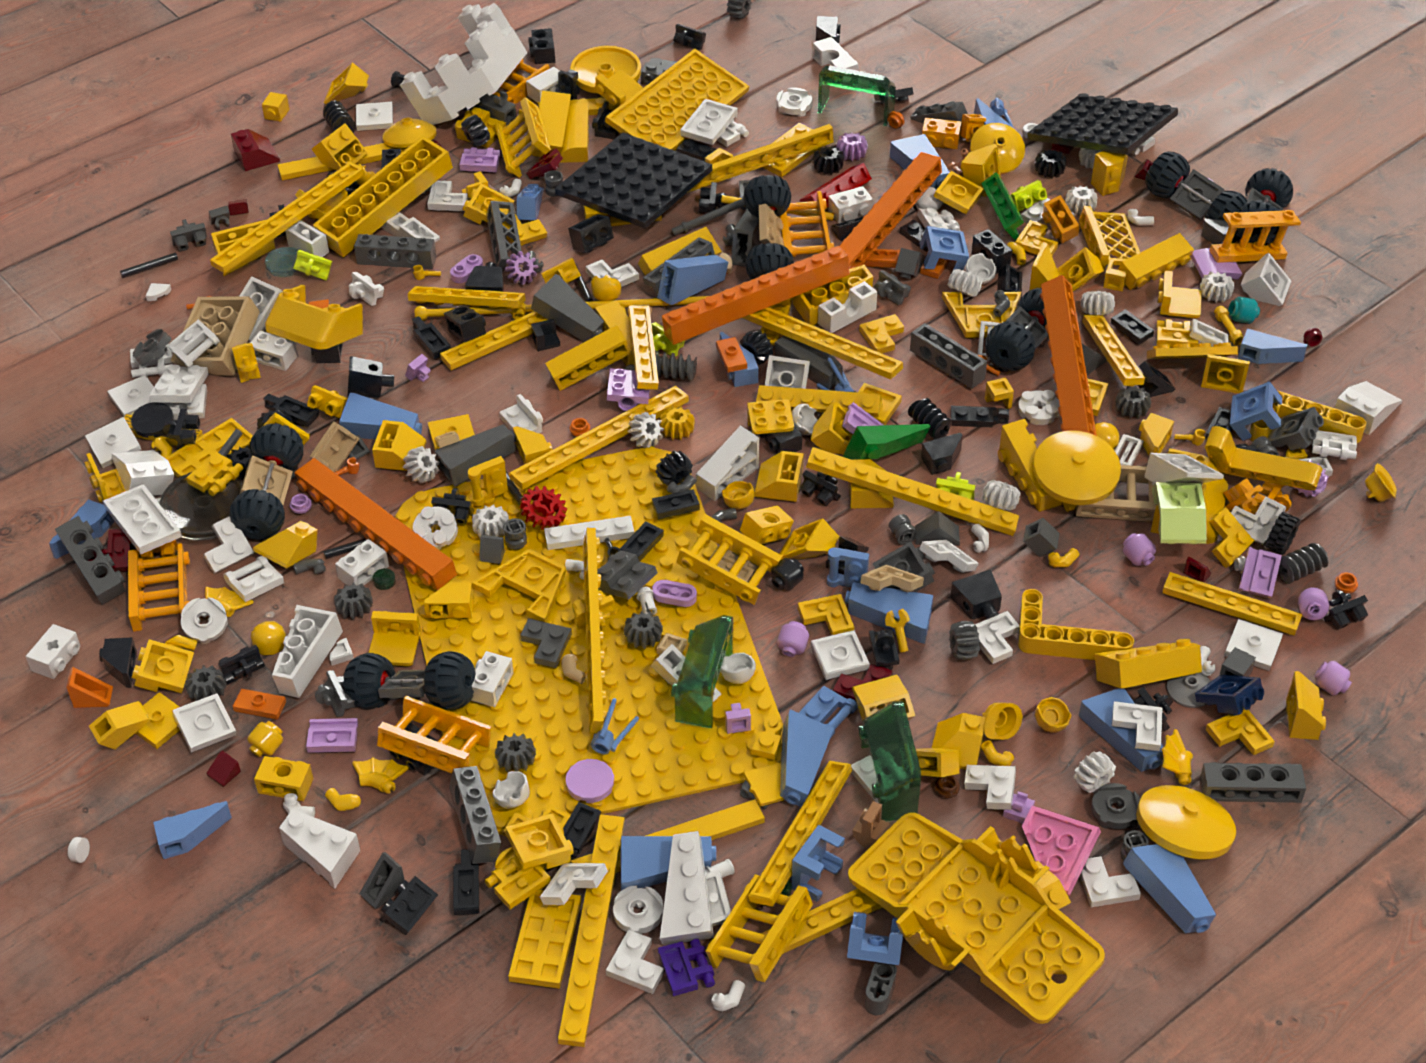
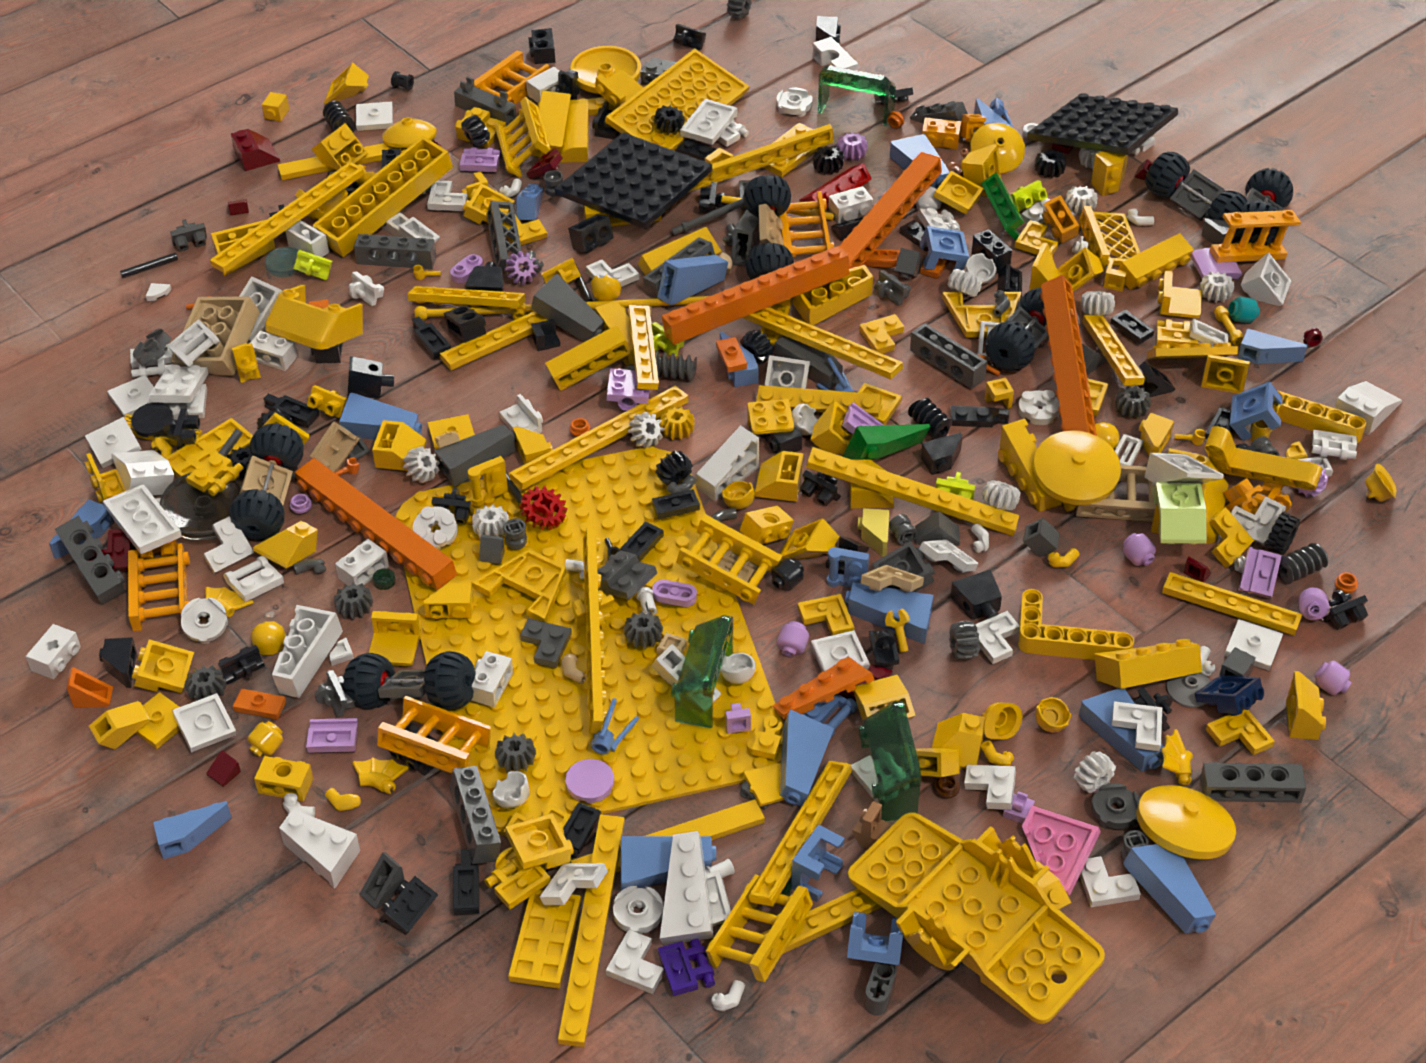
white tile [68,837,90,863] -> none
yellow arm [164,635,198,651] -> none
dark grey tile [209,206,230,230] -> none
black bar [323,538,366,559] -> none
white brick [400,3,527,125] -> none
lavender tile [405,354,431,382] -> none
white plate [544,516,634,550] -> none
white arch [818,281,877,333] -> none
yellow arm [1007,242,1027,265] -> none
dark grey plate [1268,407,1324,451] -> none
none -> black gear [653,105,685,135]
none -> orange wing [772,656,875,720]
none -> light yellow slope [857,508,889,557]
none -> white plate [1072,236,1088,254]

